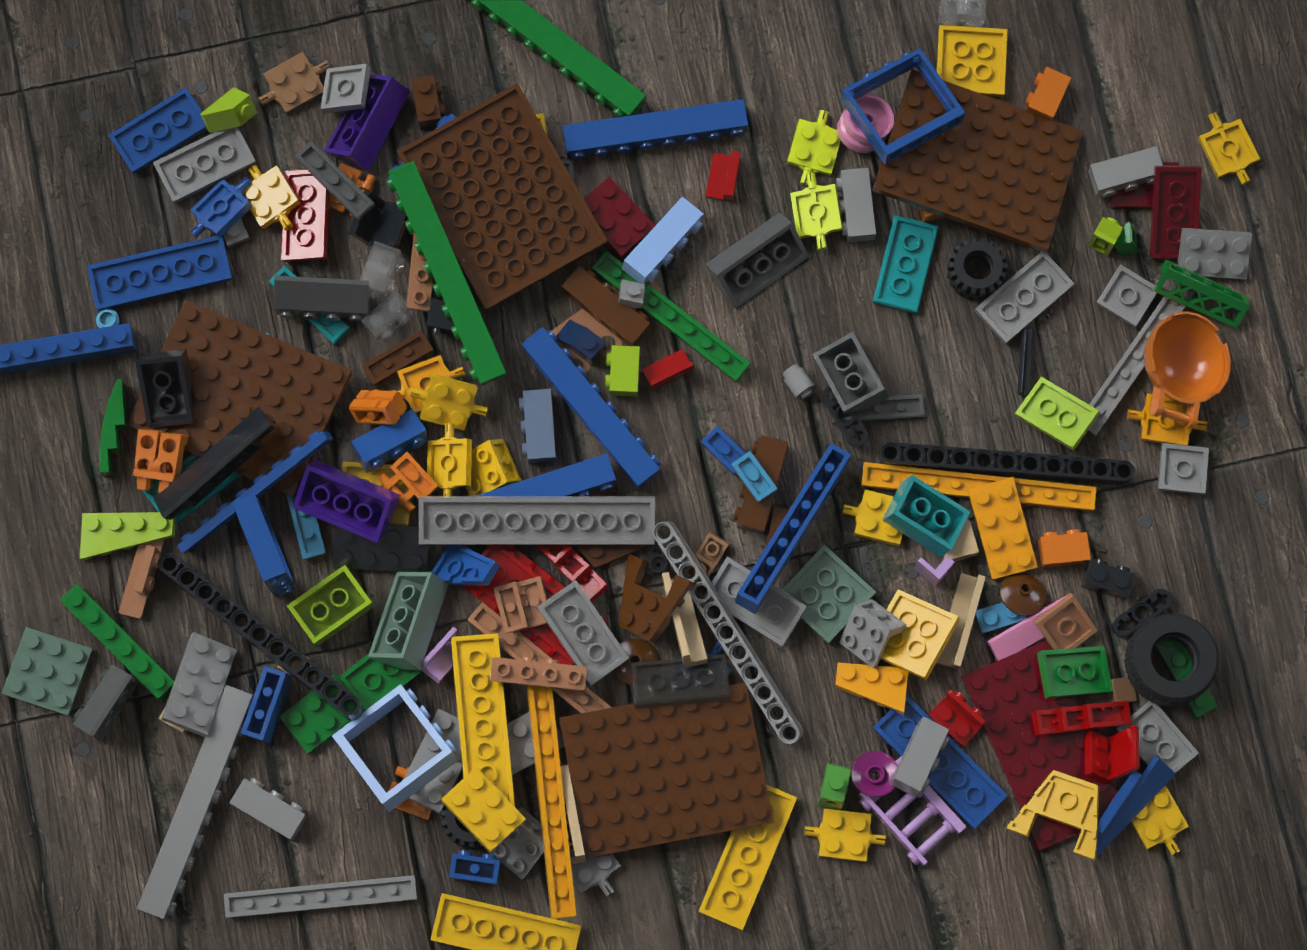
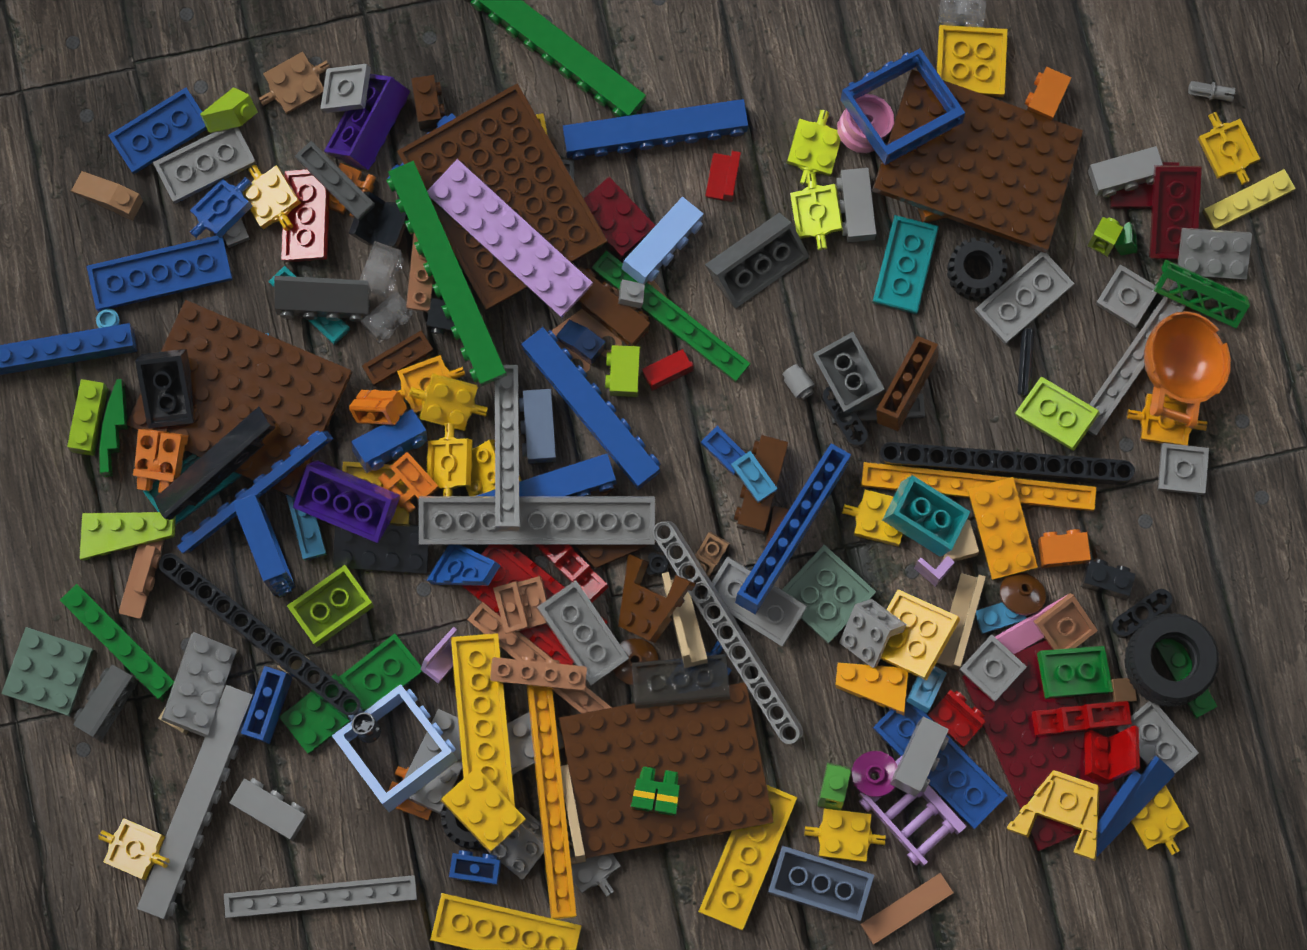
sand green slope [368,572,449,670] -> none
none -> lime brick [67,379,108,456]
none -> medium nougat slope [71,171,143,221]
none -> plate [99,818,170,881]
none -> black wheel [352,712,381,743]
none -> lavender plate [427,159,593,318]
none -> light grey plate [495,365,519,531]
none -> green hips [631,766,680,816]
none -> sand blue brick [767,846,874,922]
none -> nougat tile [860,873,953,945]
none -> reddish brown brick [877,336,939,431]
none -> dark azure plate [906,666,947,713]
none -> light grey plate [959,635,1027,702]
none -> light grey axle [1188,81,1235,102]
none -> light yellow plate [1203,169,1295,230]

